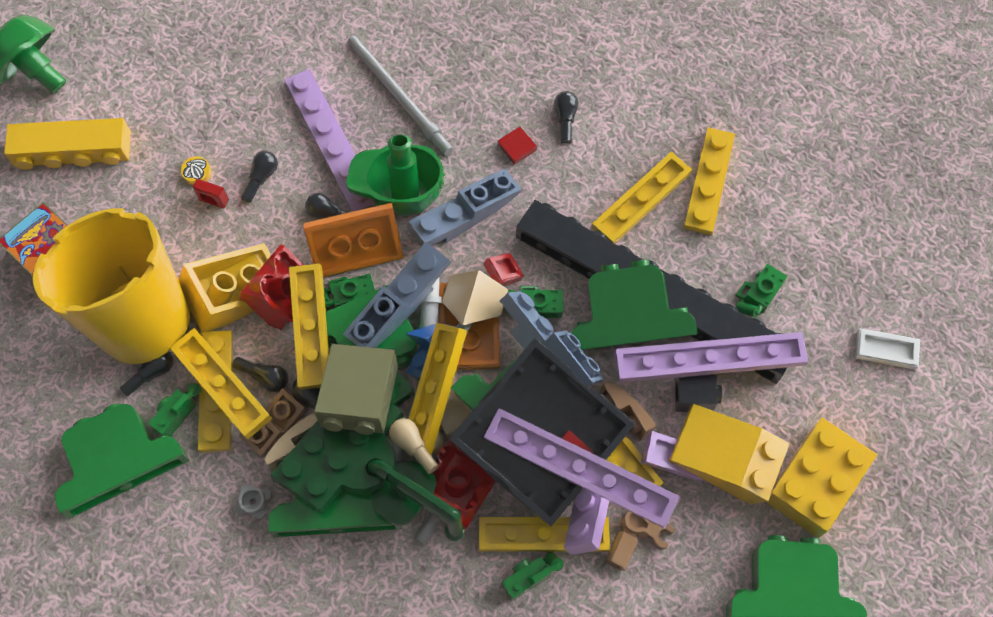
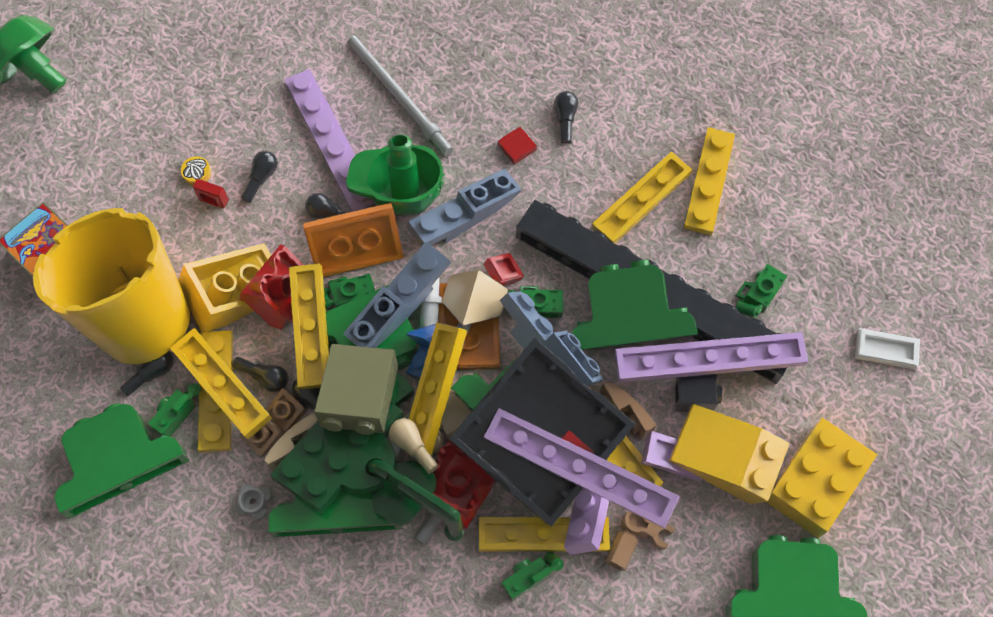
yellow brick [4,118,131,170] -> none

